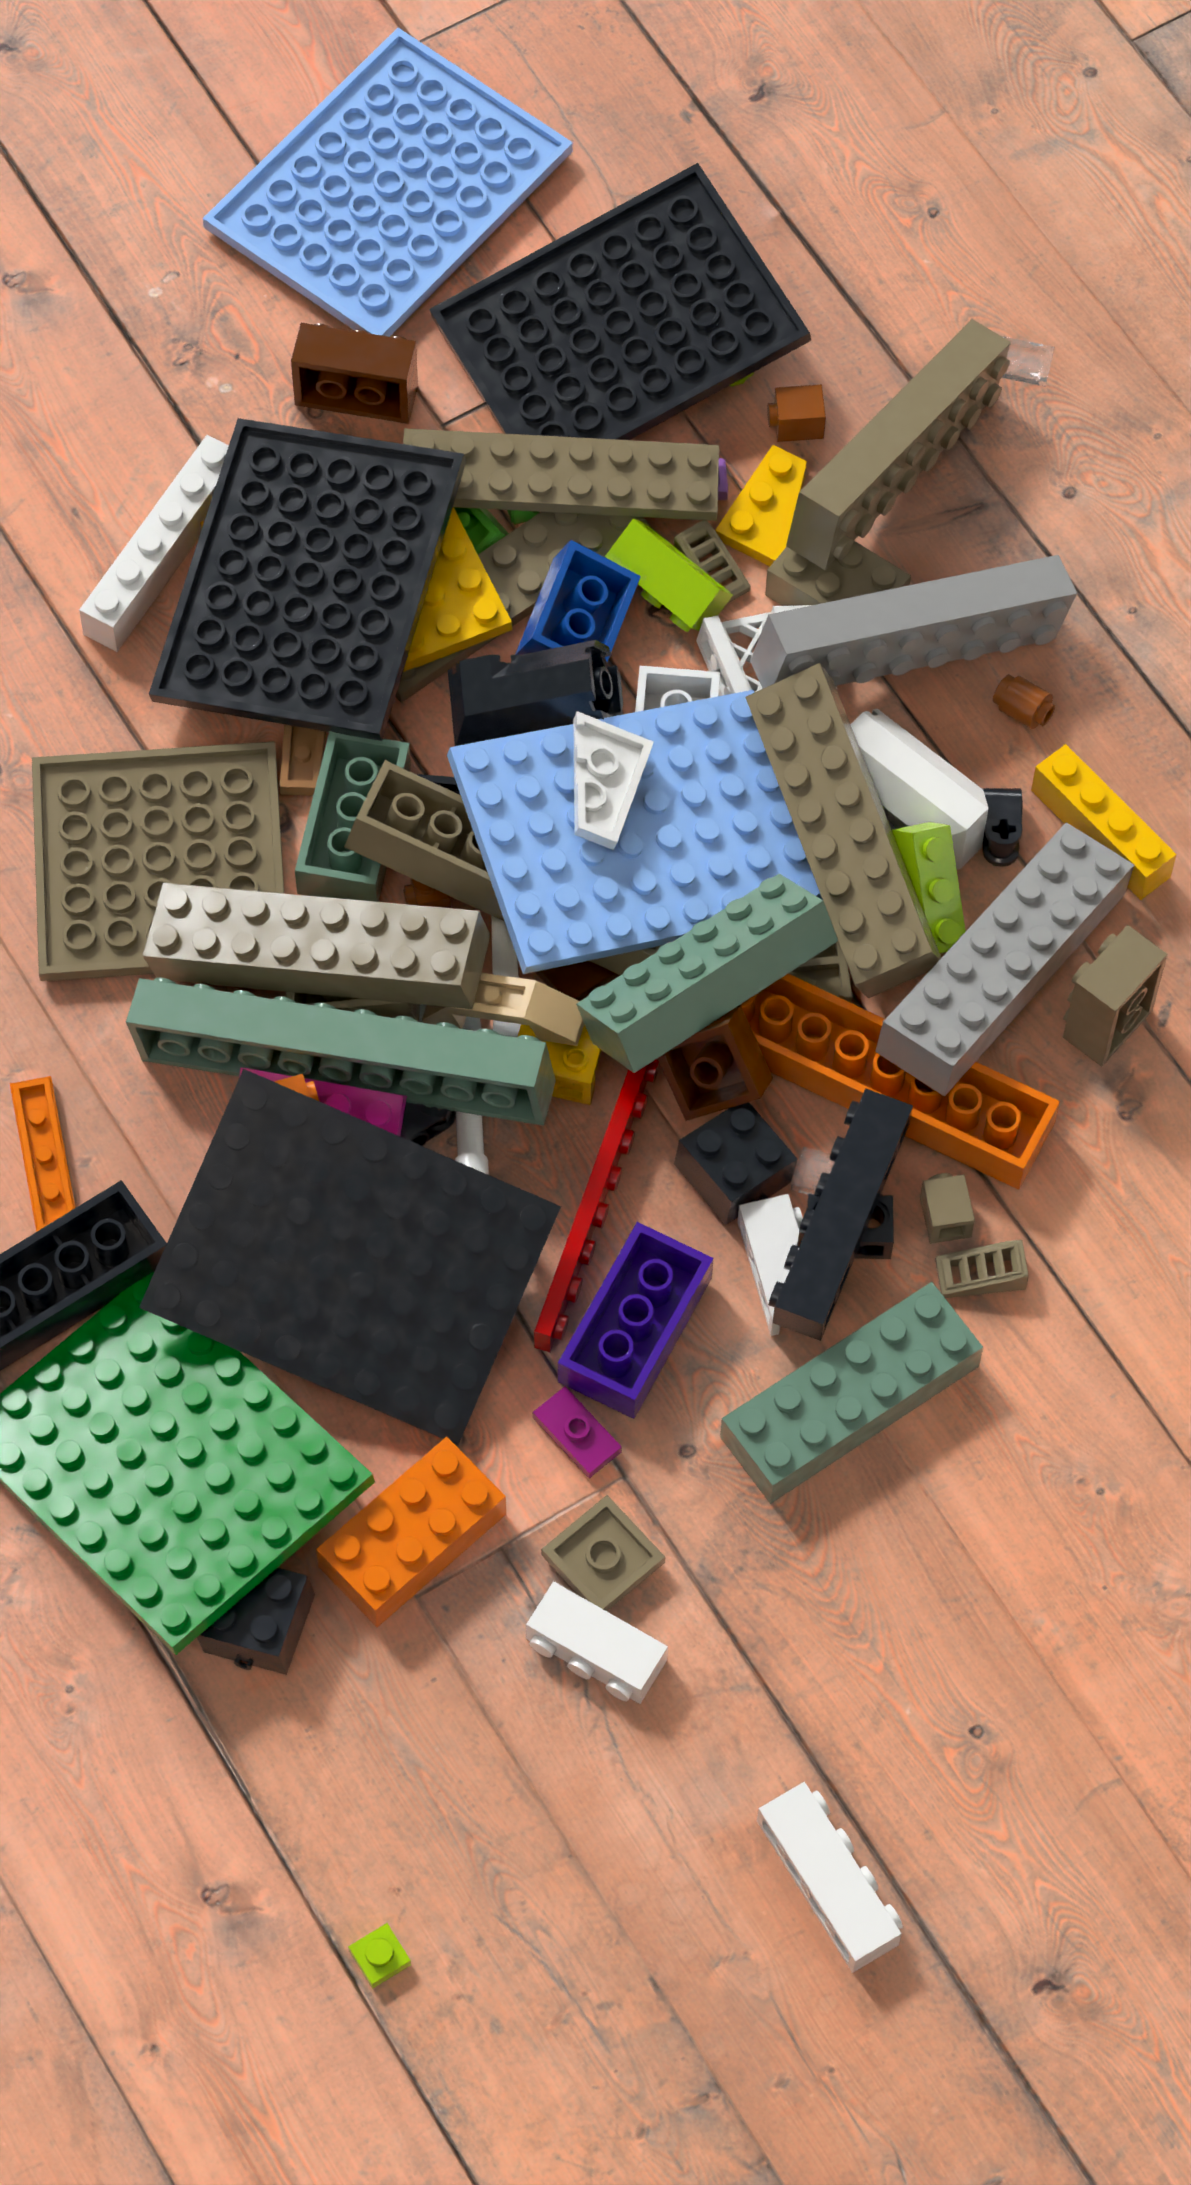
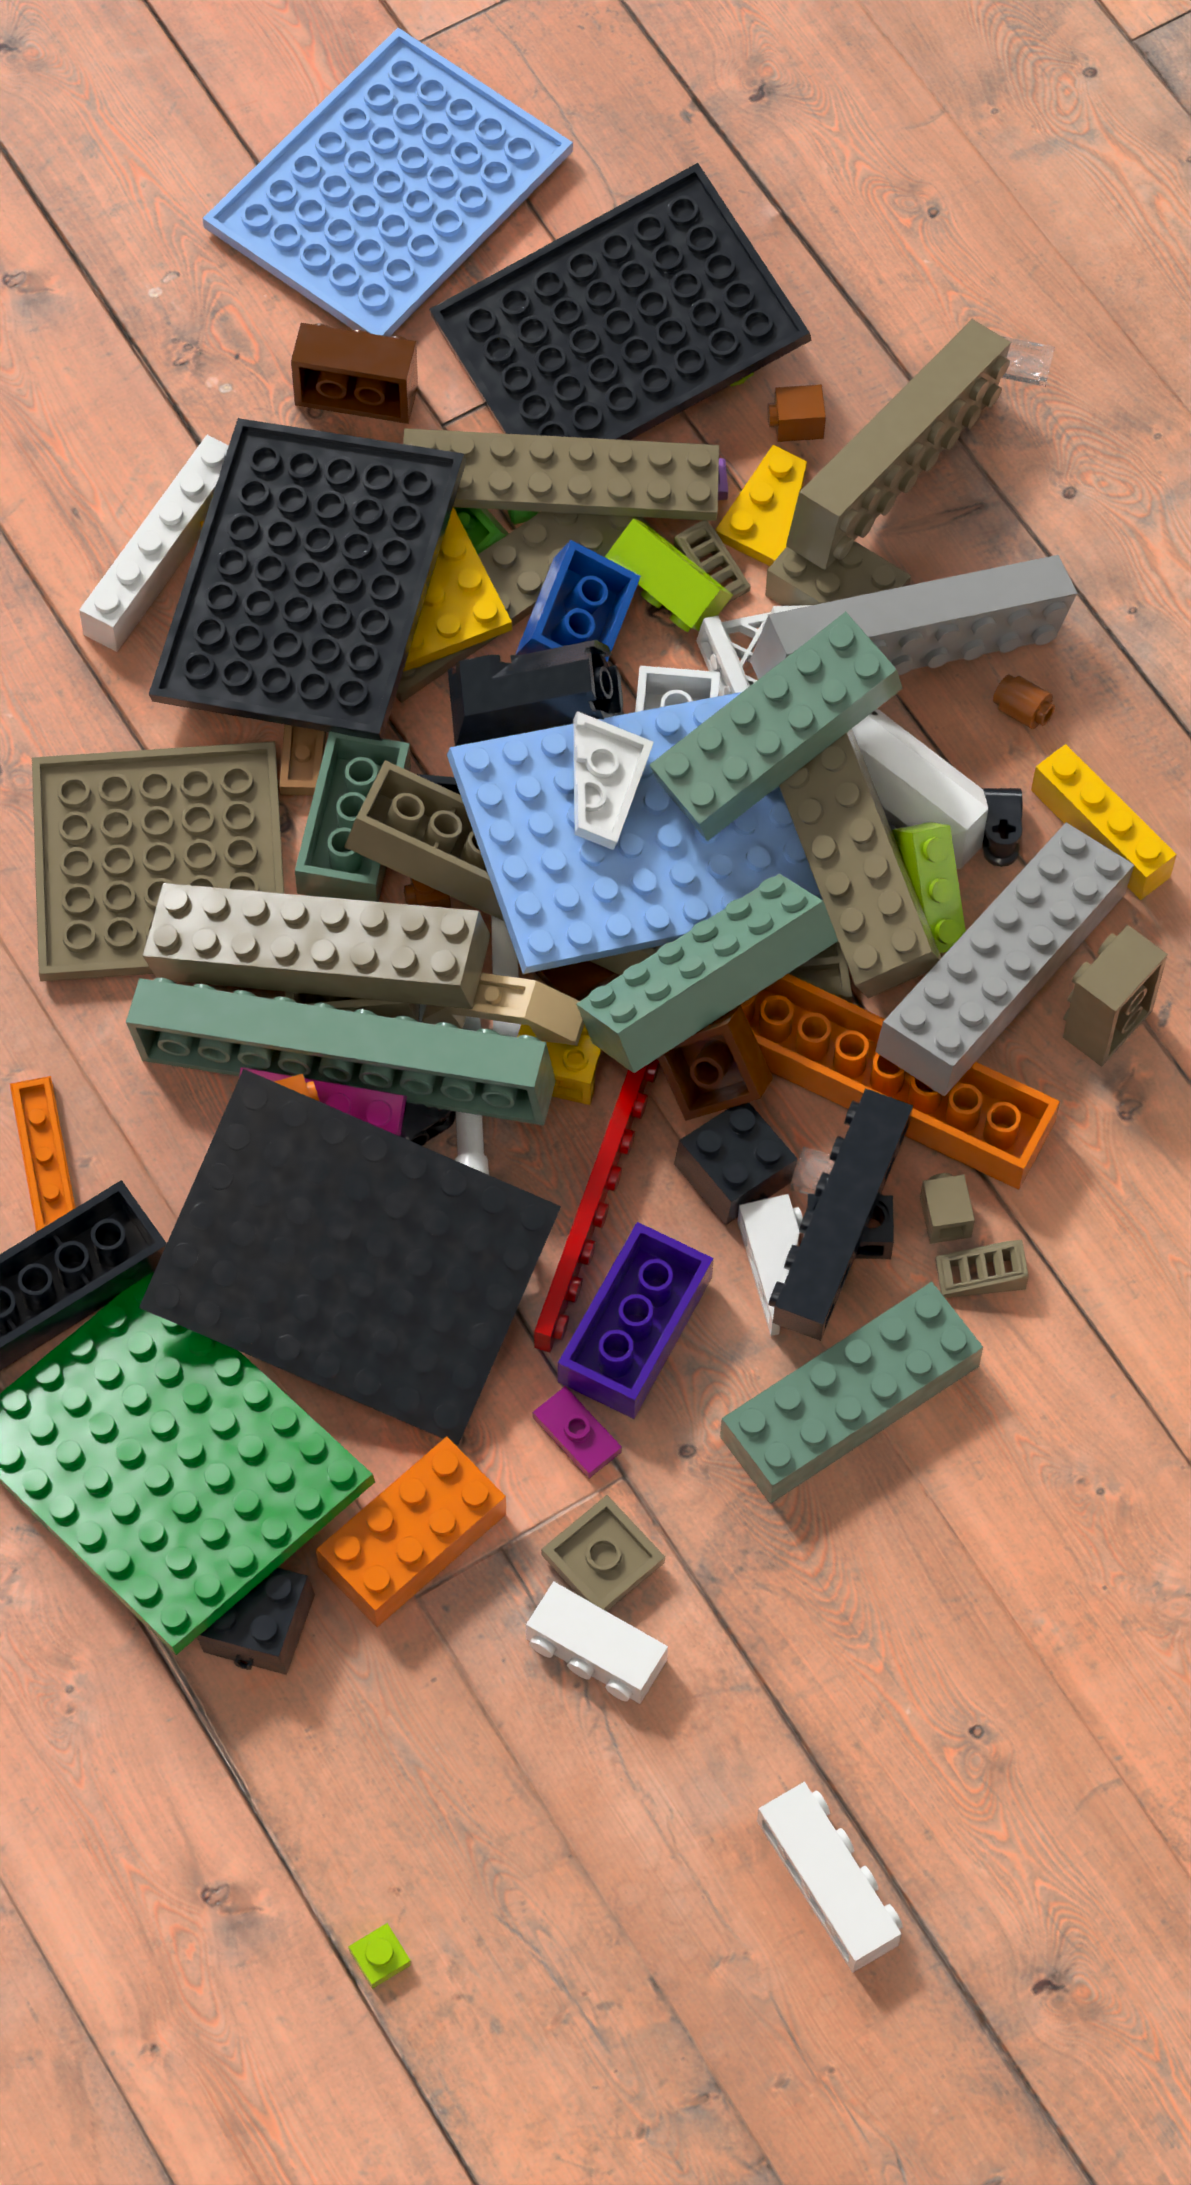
none -> sand green brick [650,611,903,841]

